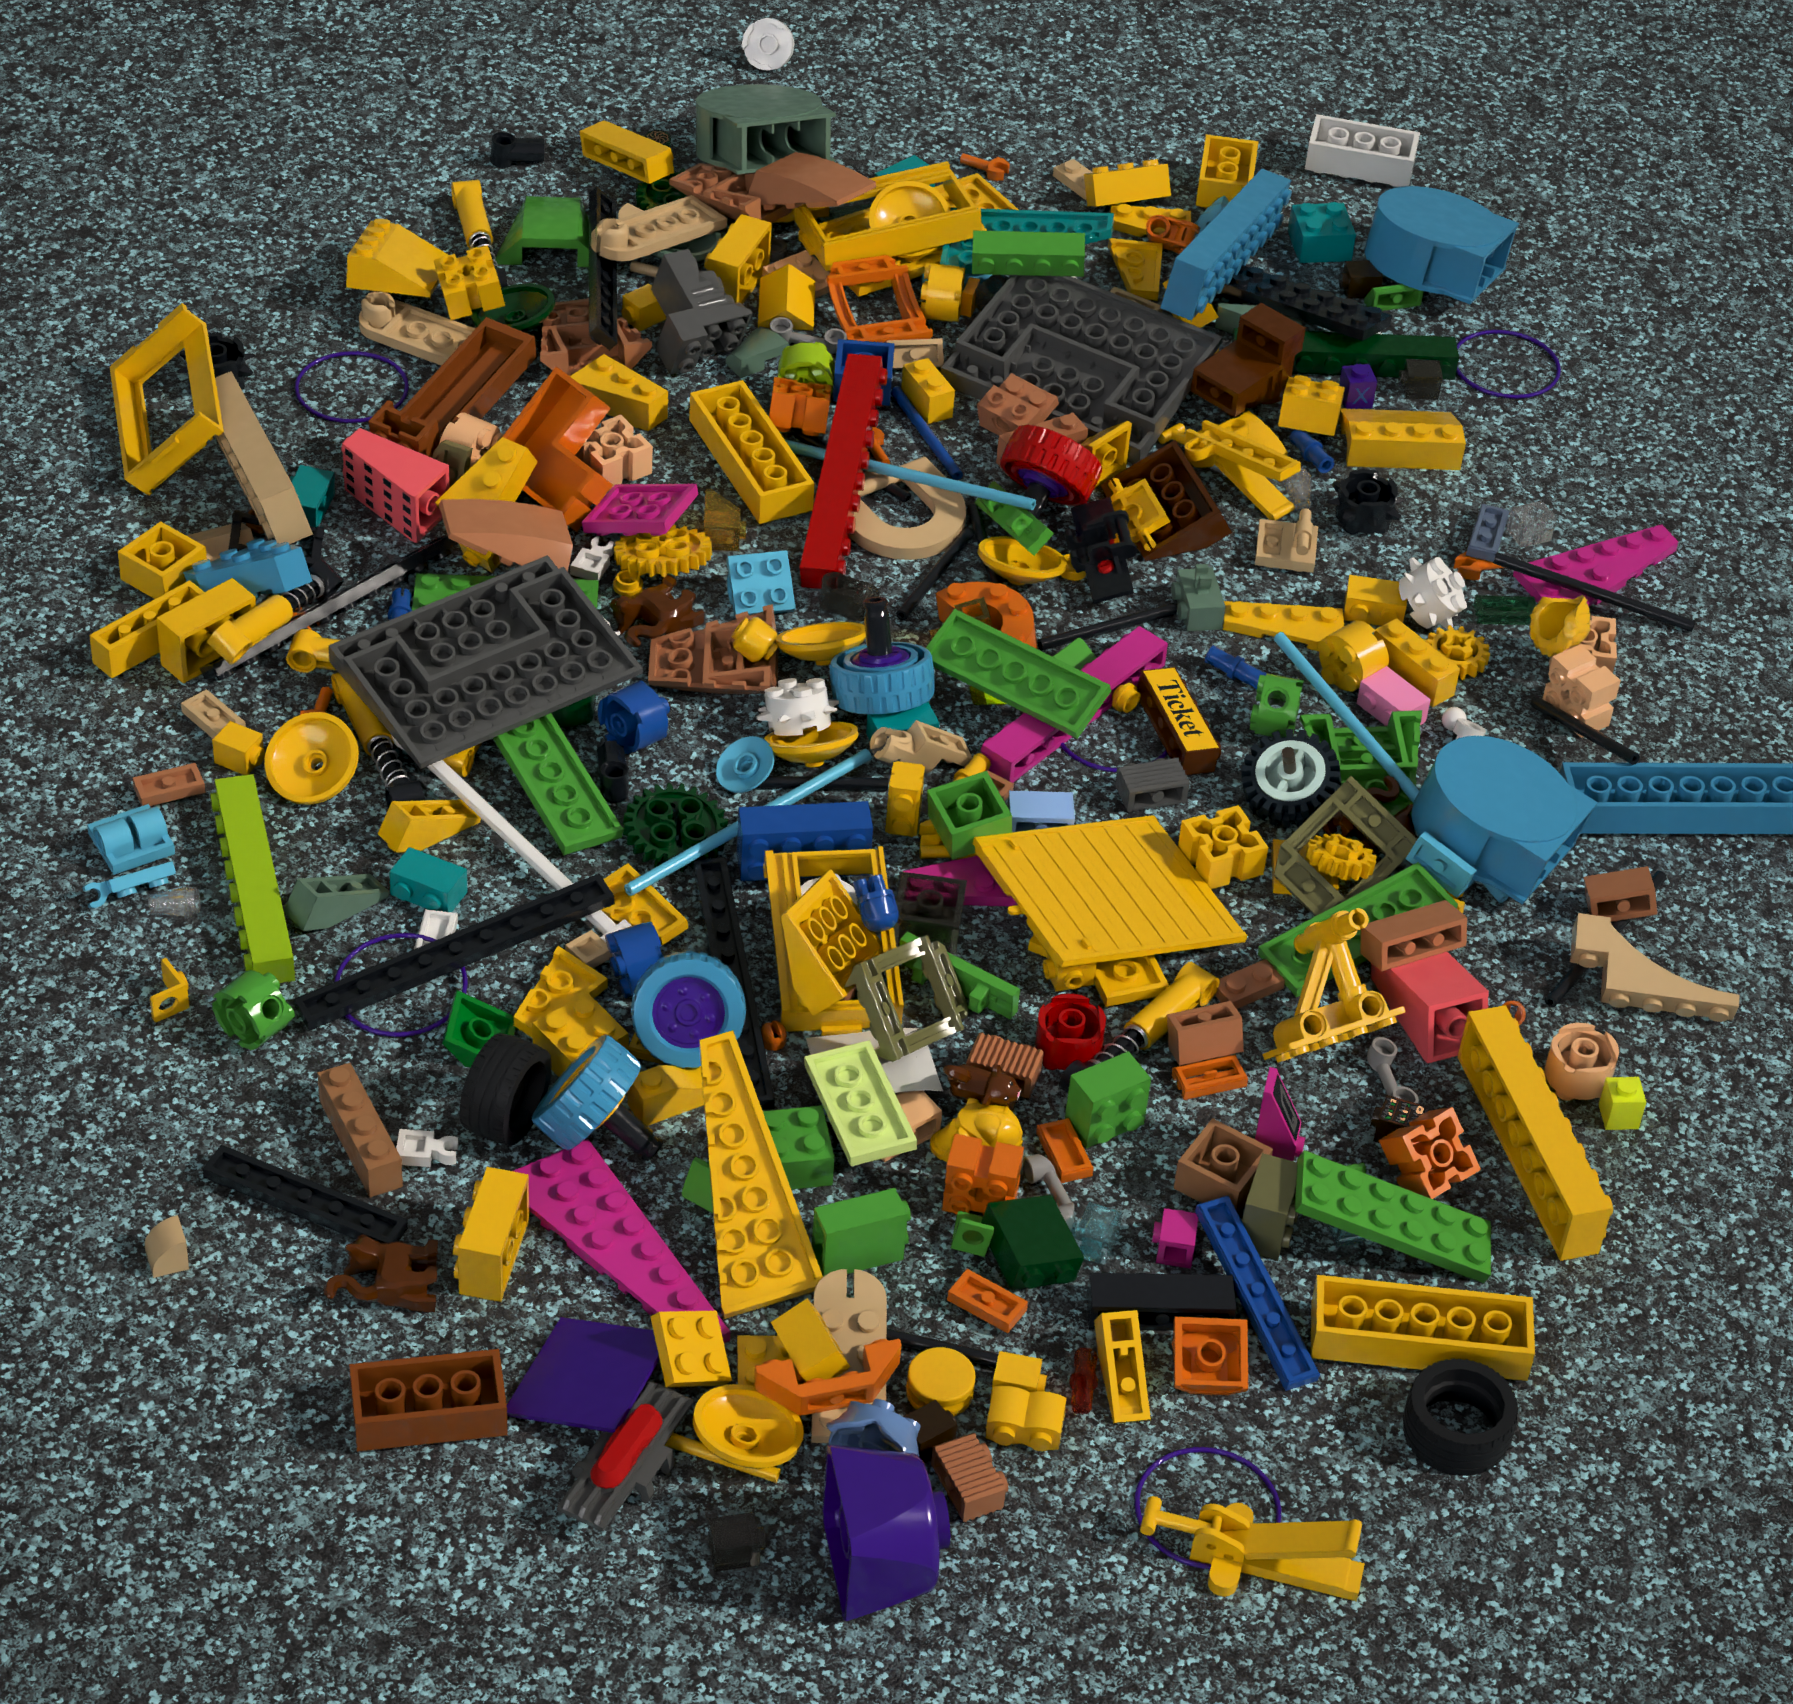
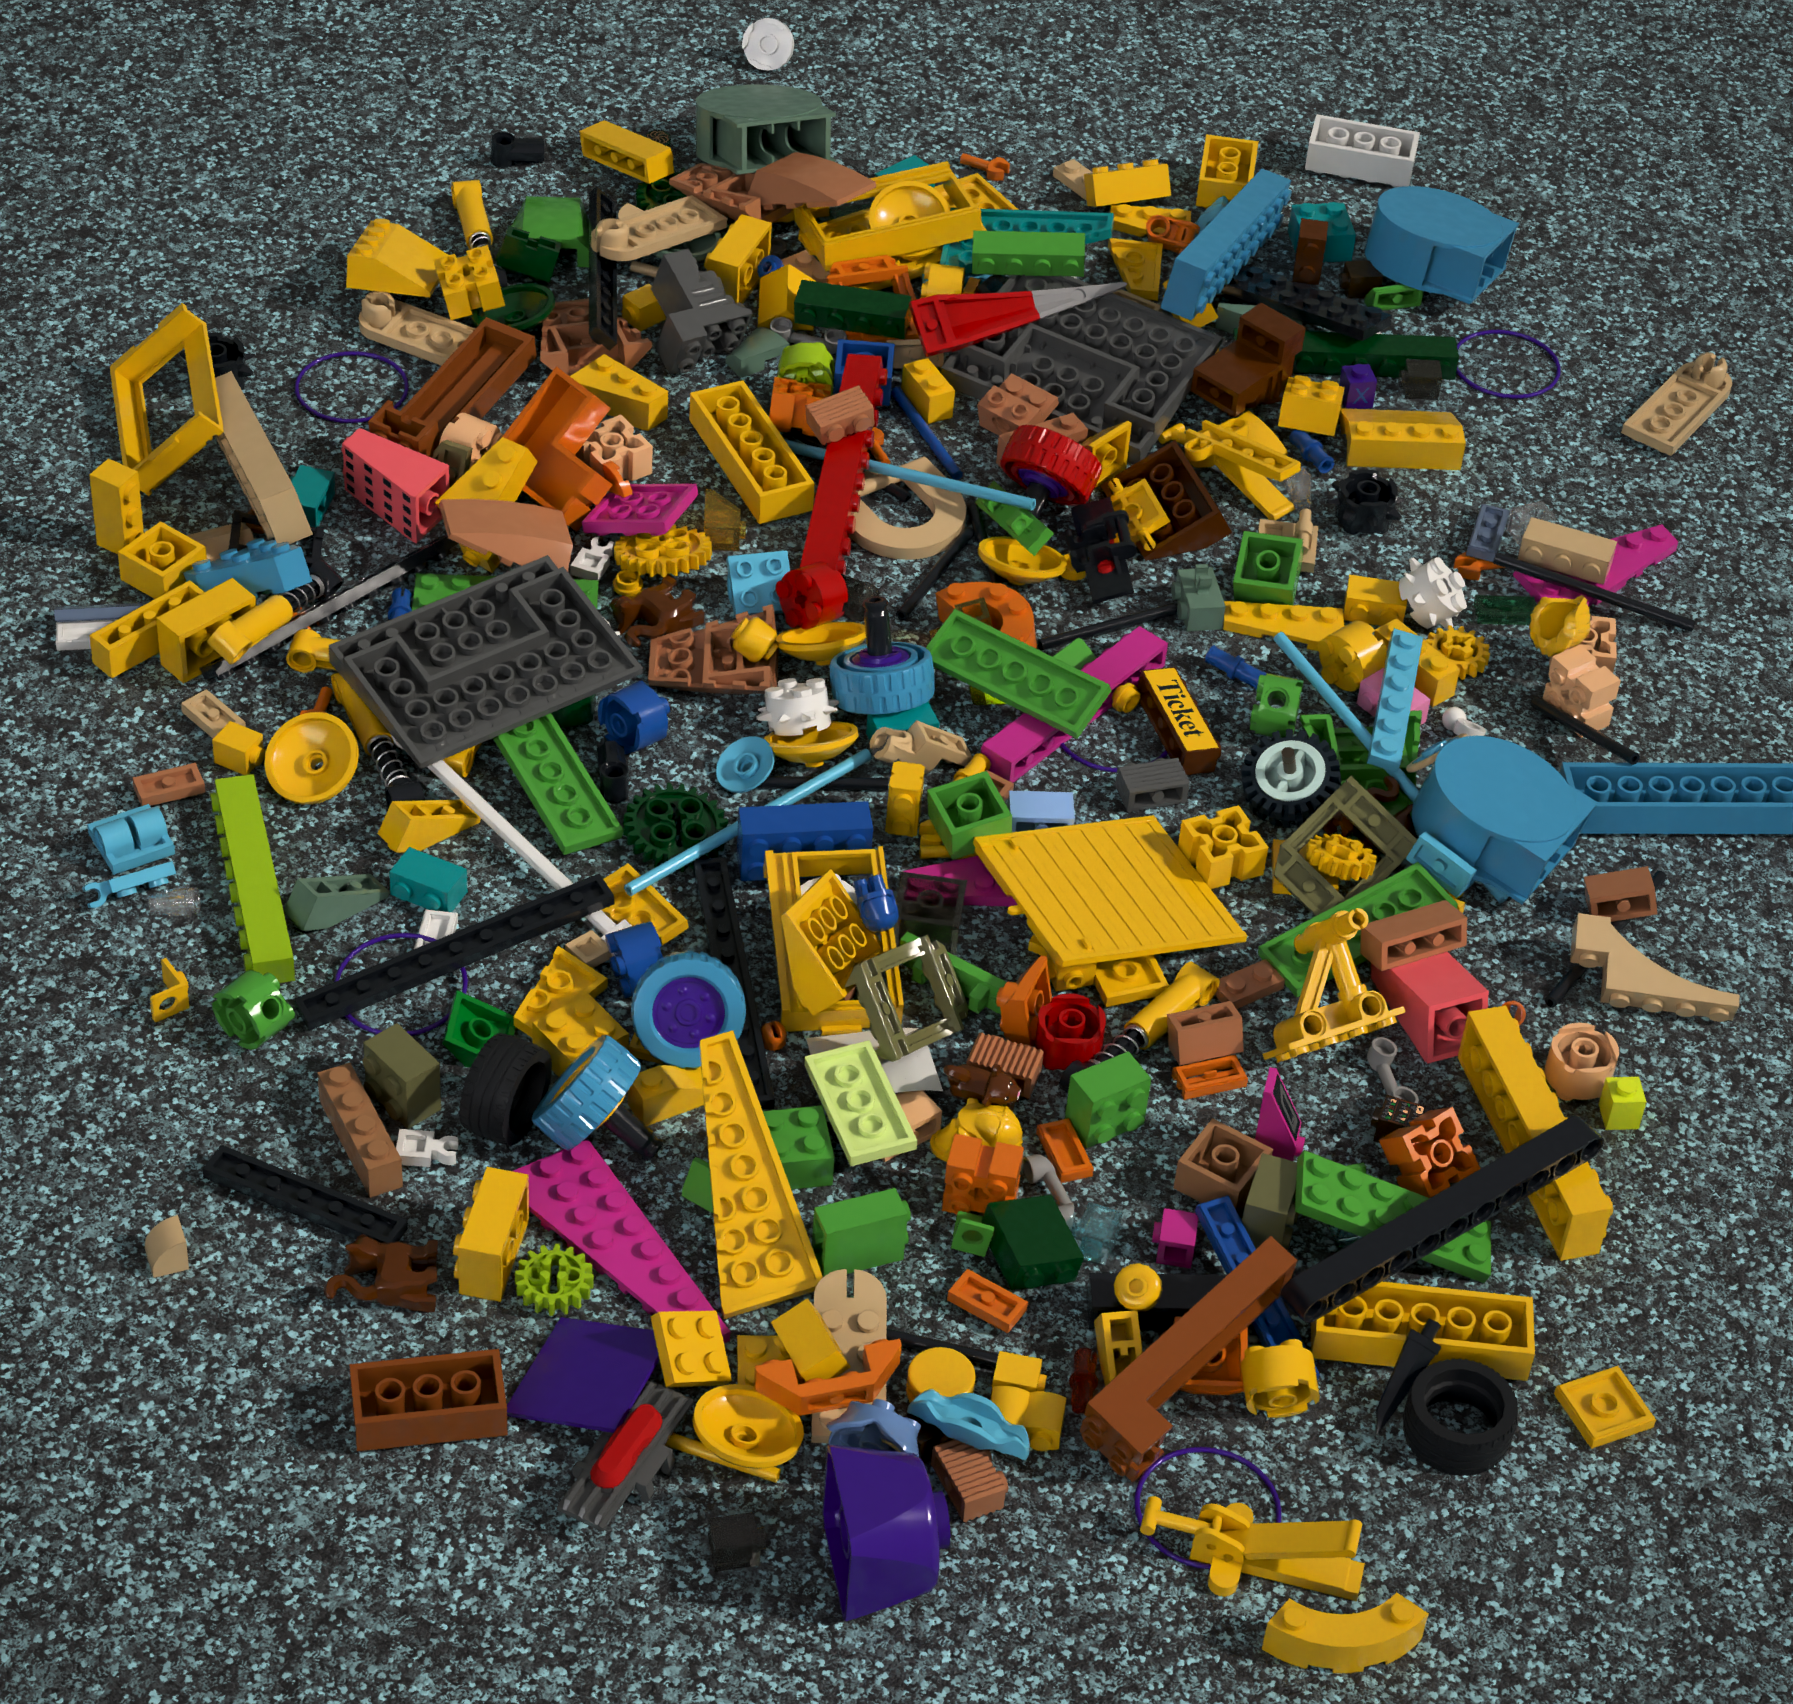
none -> sand blue tile [54,603,147,622]
none -> white tile [56,619,118,651]
none -> yellow brick [89,458,144,554]
none -> olive brick [362,1023,441,1129]
none -> dark green brick [496,225,561,283]
none -> lime gear [515,1244,594,1316]
none -> orange tile [602,460,633,498]
none -> blue plate [758,255,784,278]
none -> red brick [775,562,848,629]
none -> dark green brick [794,280,912,340]
none -> nougat brick [805,385,875,446]
none -> medium azure piece [907,1389,1030,1460]
none -> red plate [909,282,1127,357]
none -> orange slope [996,956,1052,1046]
none -> dark orange brick [1080,1236,1298,1483]
none -> yellow head [1114,1263,1163,1312]
none -> bright green brick [1233,531,1303,605]
none -> yellow brick [1241,1339,1320,1418]
none -> yellow brick [1262,1592,1429,1673]
none -> black beam [1280,1115,1604,1323]
none -> reddish brown brick [1292,218,1328,285]
none -> medium azure plate [1367,628,1423,773]
none -> black bar [1376,1318,1441,1435]
none -> wheel [1406,734,1467,773]
none -> tan brick [1518,517,1617,585]
none -> yellow tile [1554,1366,1656,1449]
none -> tan plate [1621,352,1732,456]

